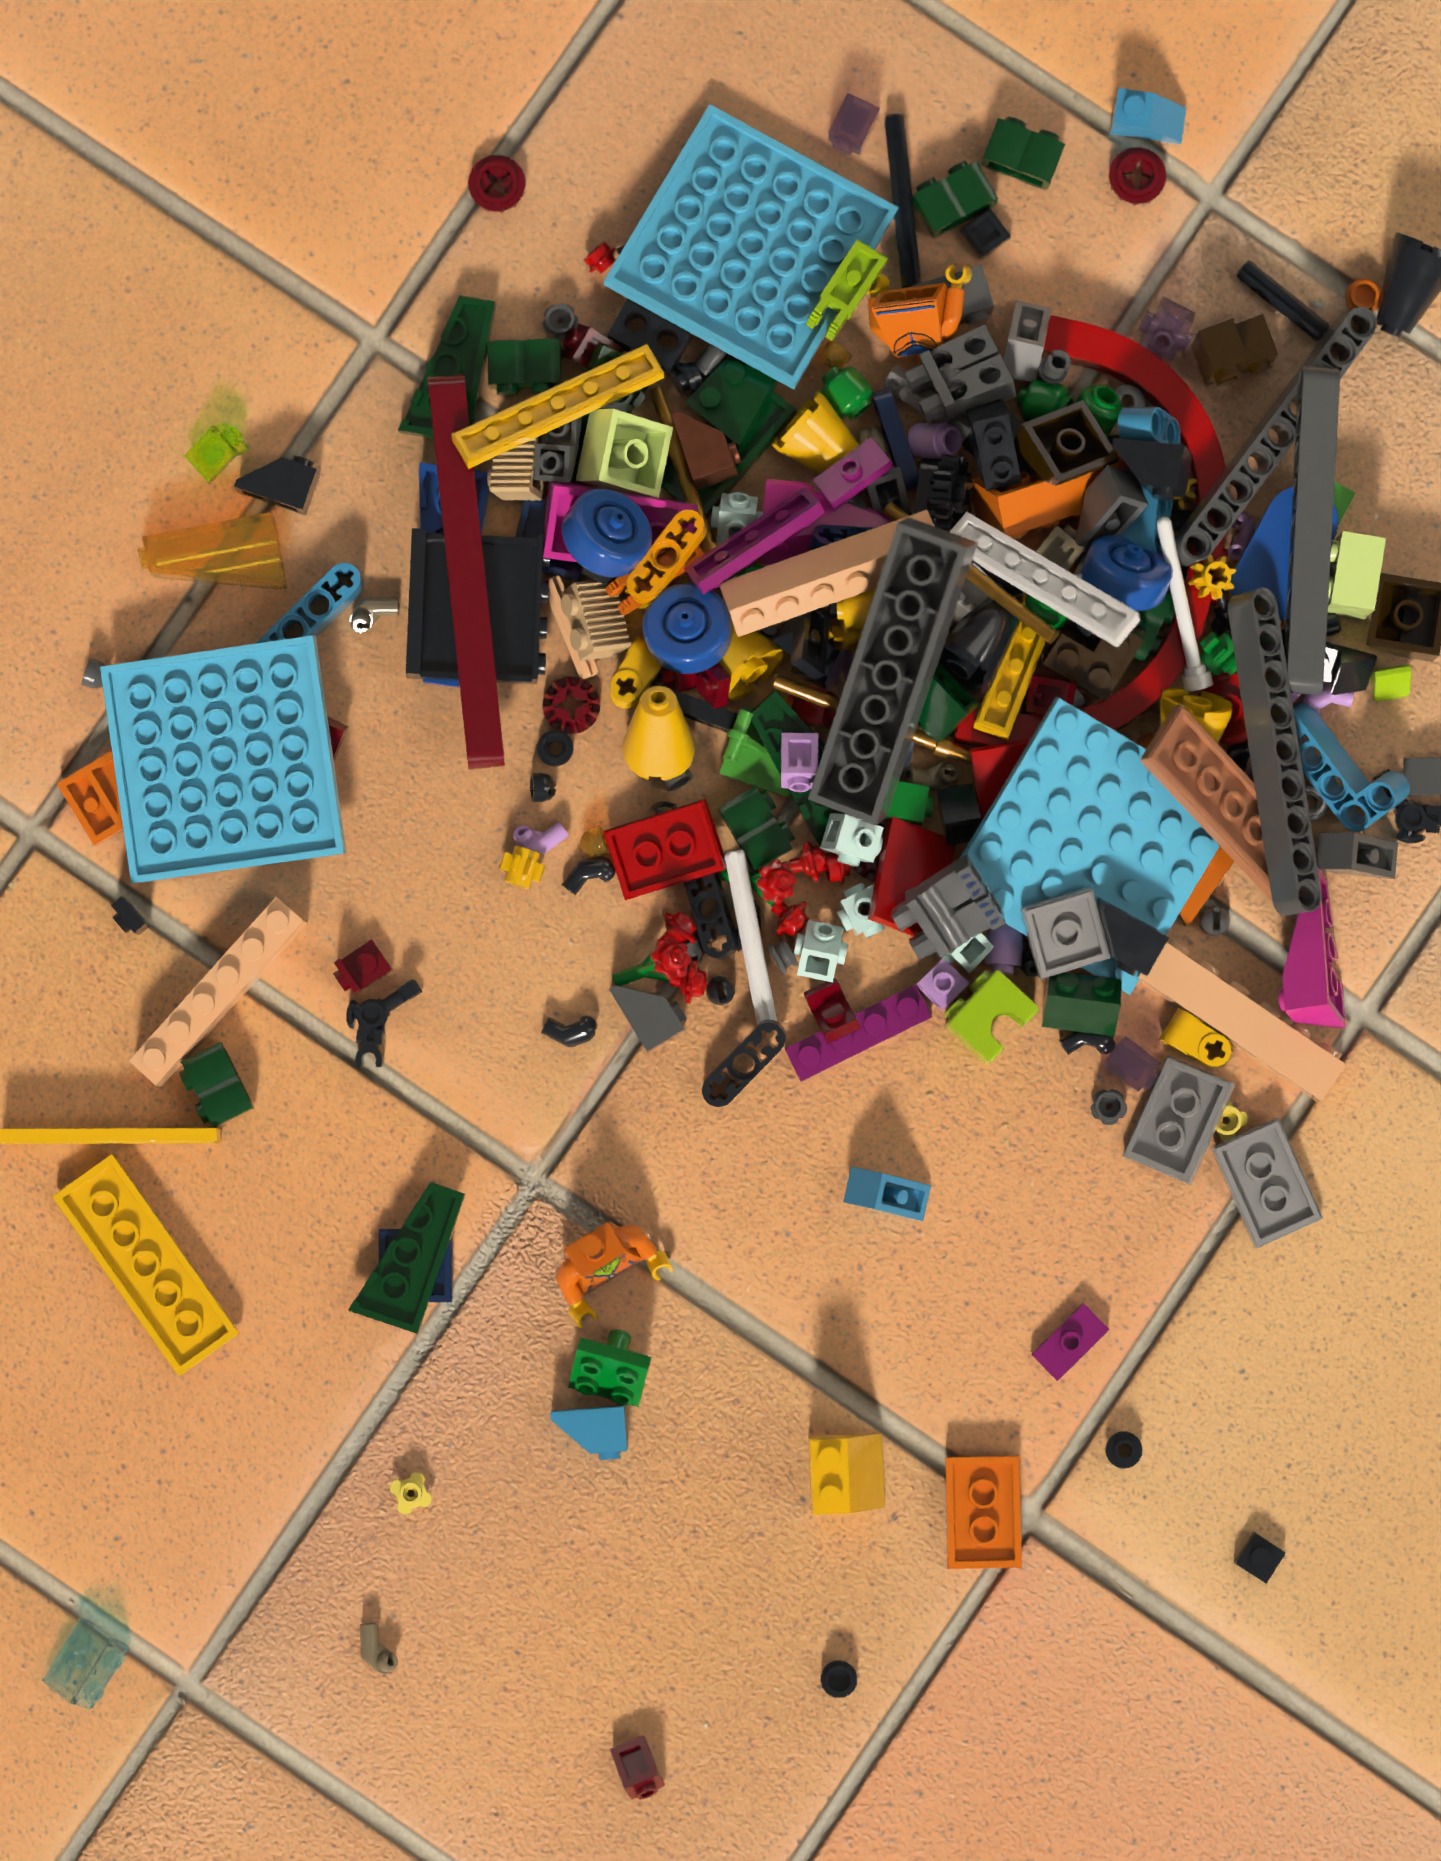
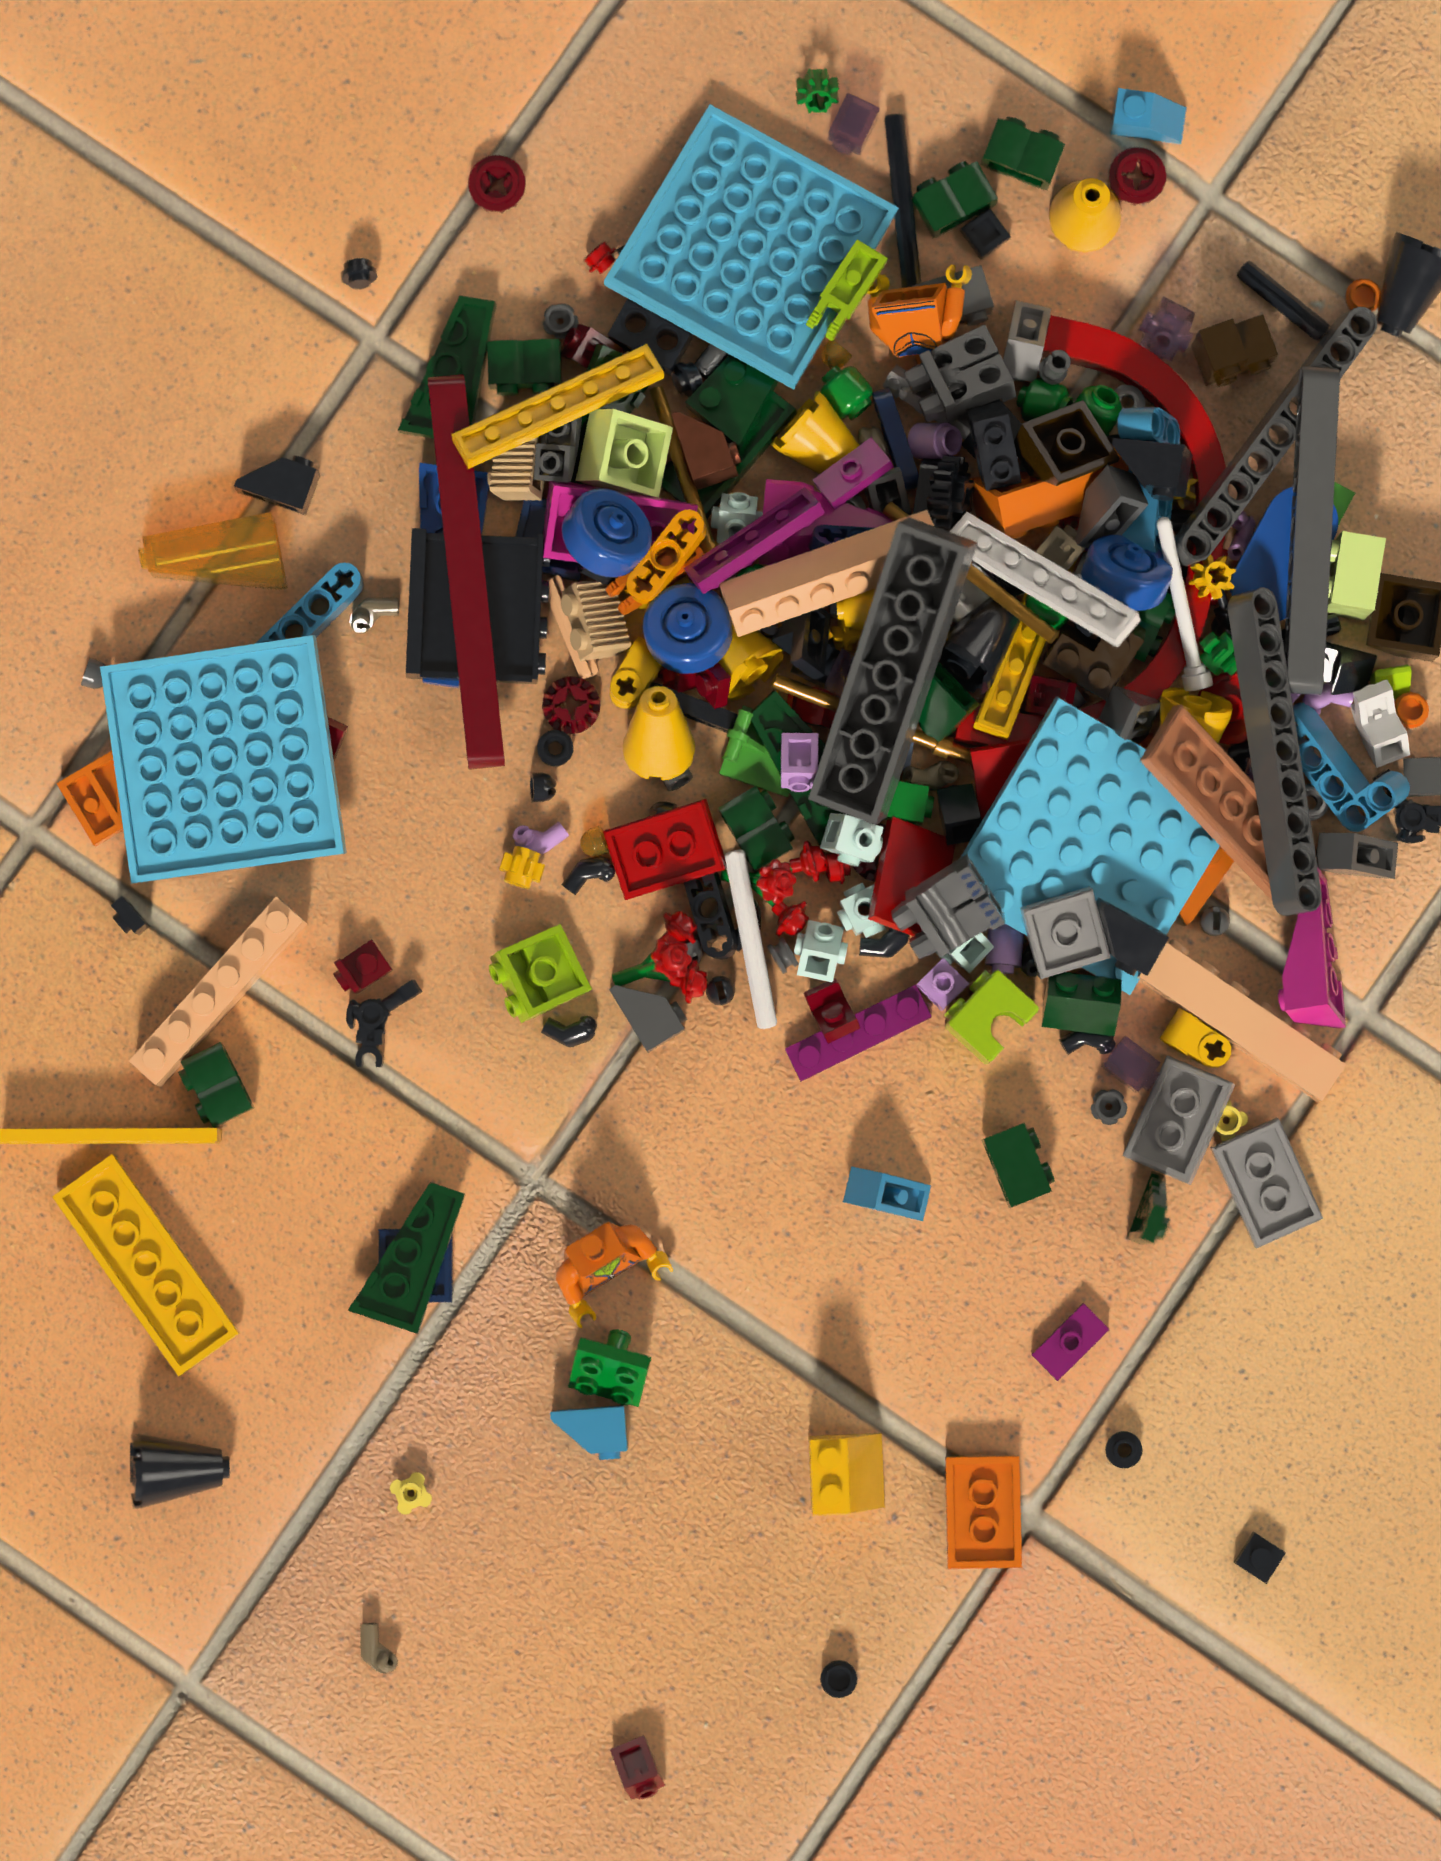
clear light blue bracket [42,1618,129,1709] -> none
clear neon green bracket [184,422,249,482] -> none
black beam [702,1020,786,1107] -> none
none -> black cone [130,1434,230,1509]
none -> black plate [341,258,377,289]
none -> lime plate [489,924,592,1023]
none -> green gear [796,68,839,113]
none -> black arm [859,928,910,958]
none -> dark green brick [982,1123,1055,1208]
none -> yellow cone [1049,178,1121,253]
none -> dark grey slope [1099,685,1162,740]
none -> dark green wing [1126,1171,1170,1244]
none -> white brick [1350,679,1410,768]
none -> orange plate [1394,692,1429,729]

